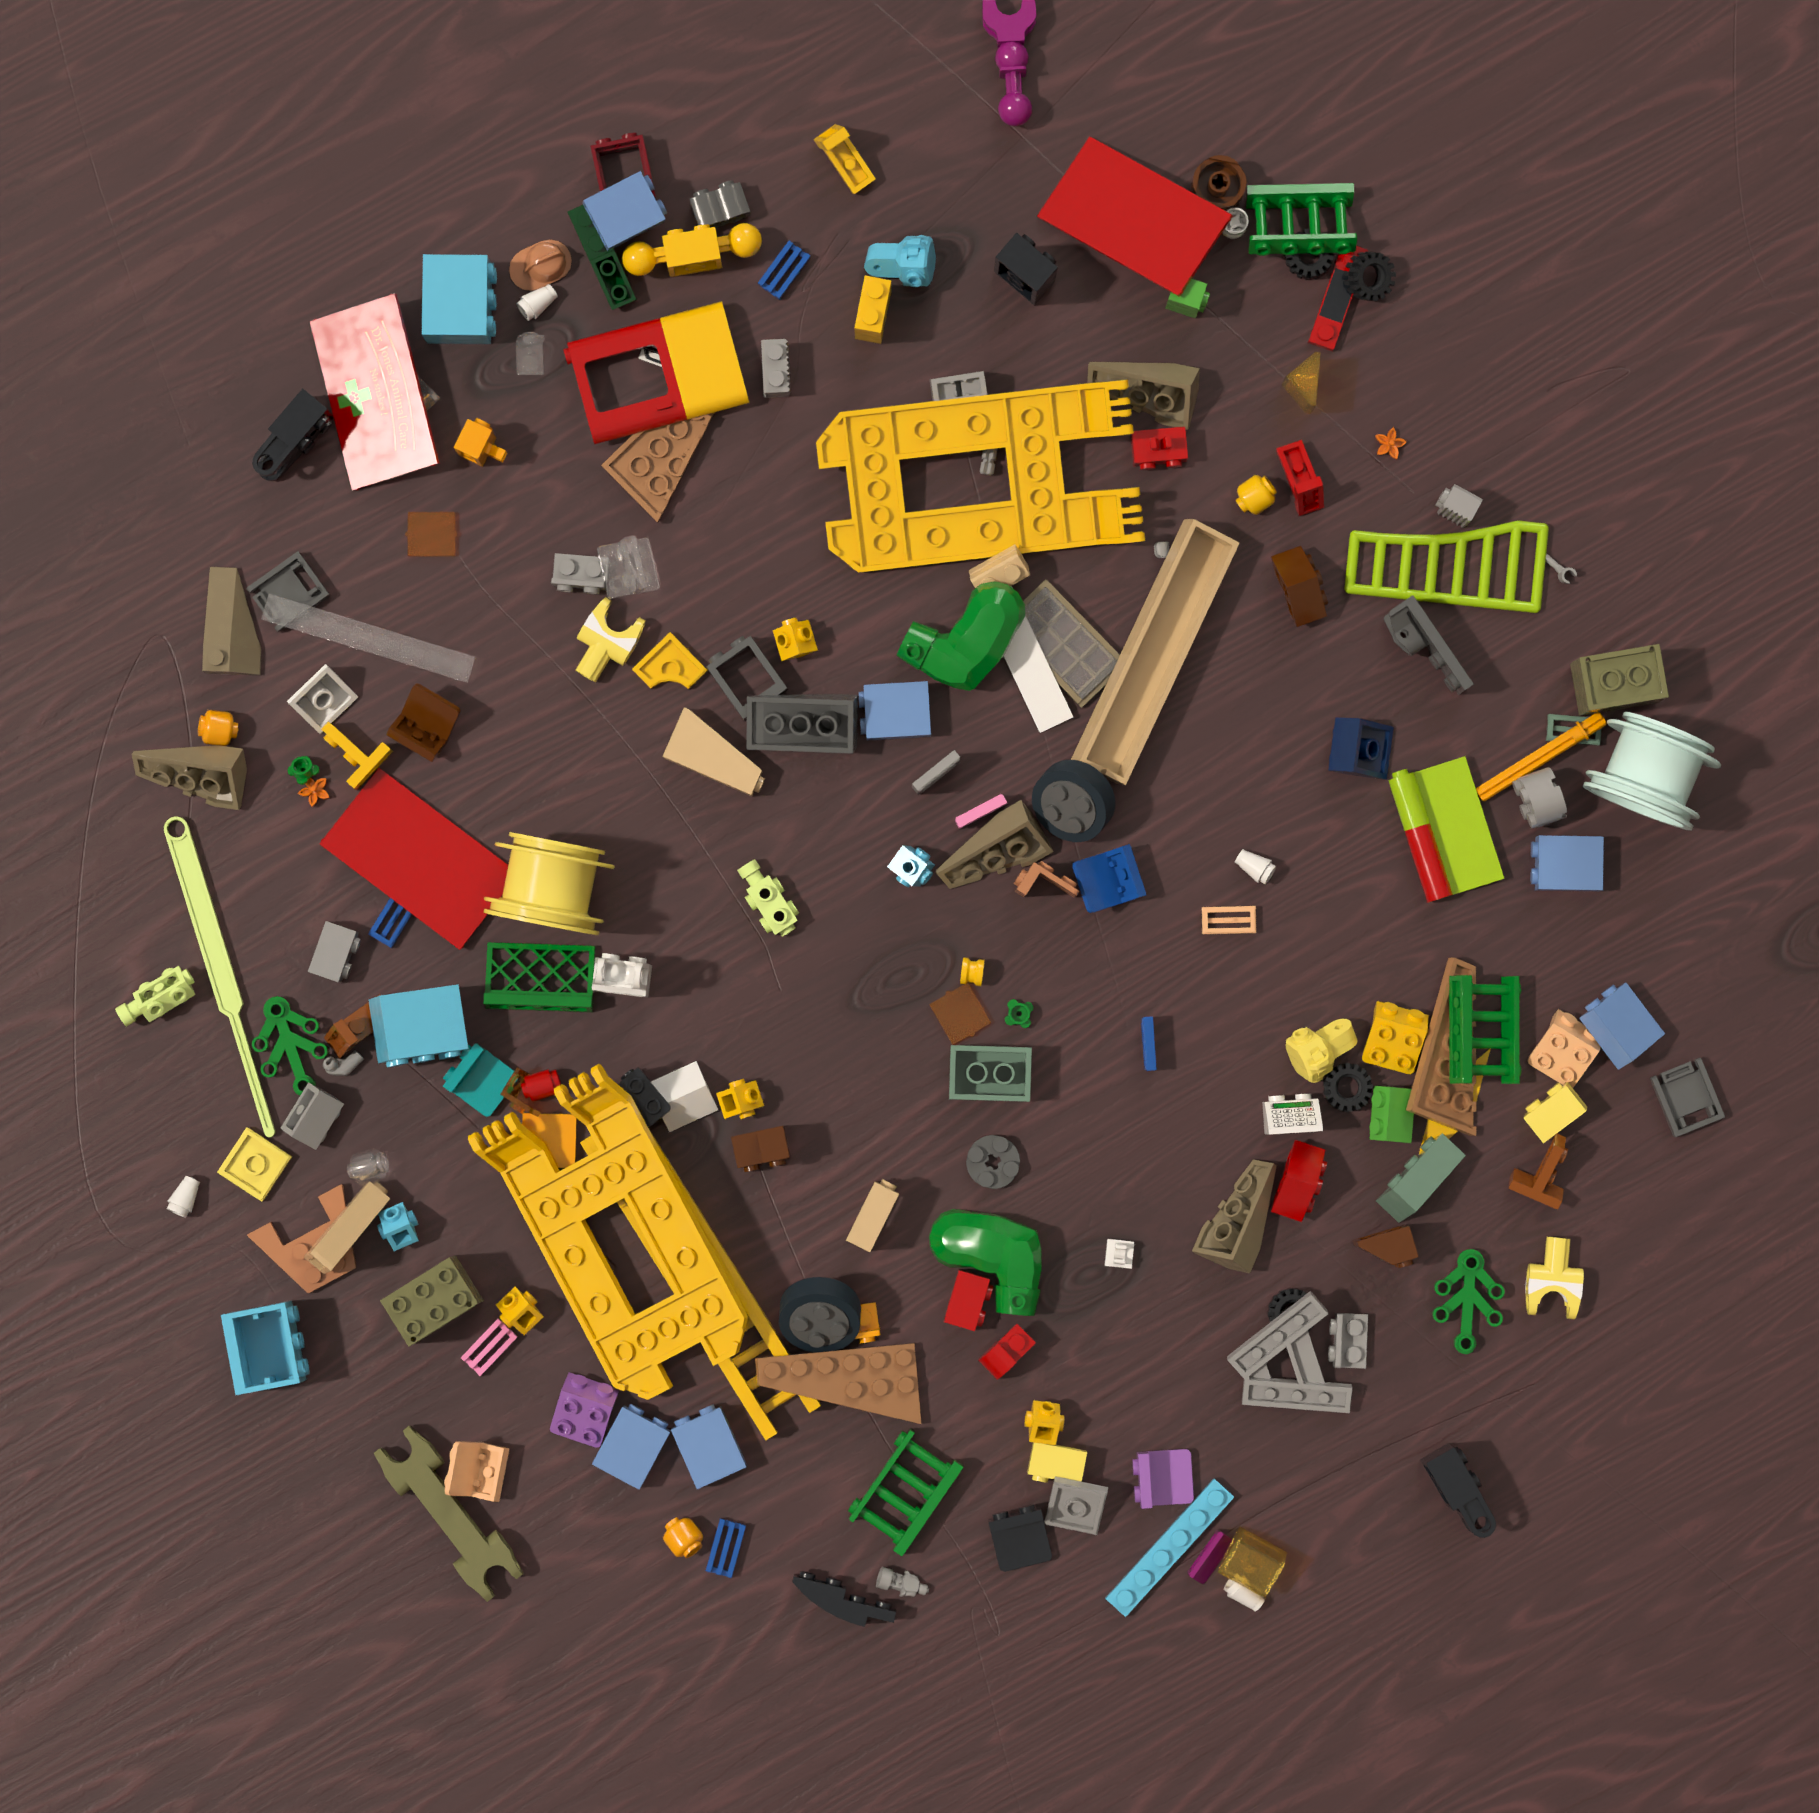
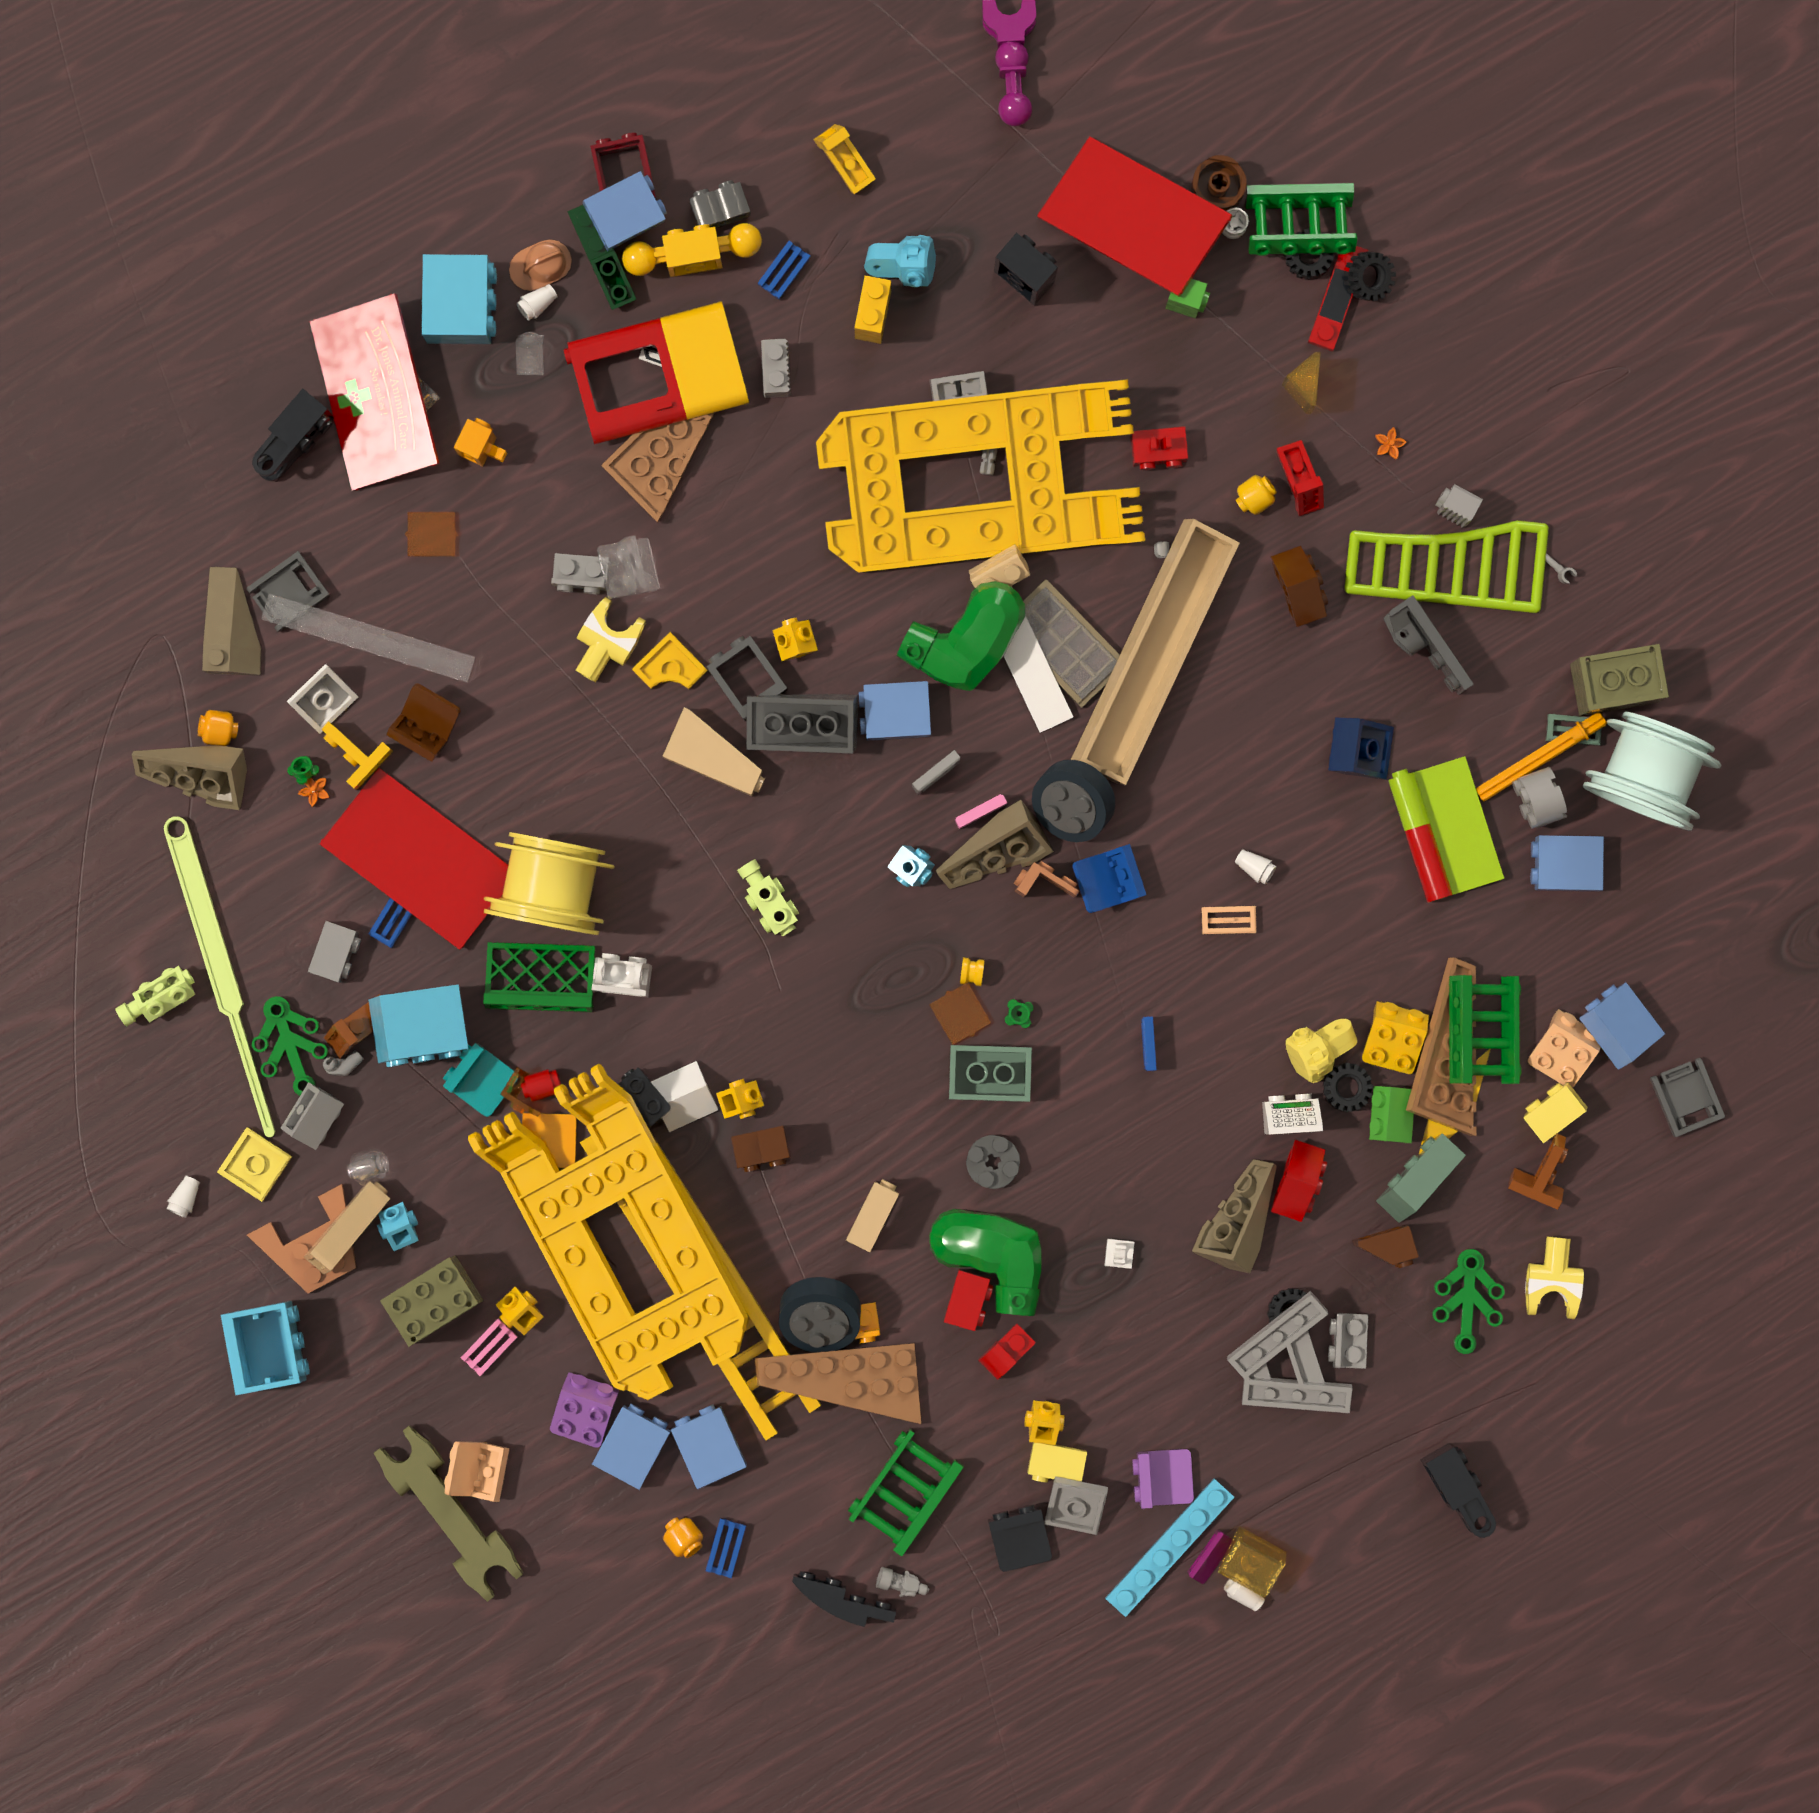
dark tan wedge [1087,362,1200,430] -> none

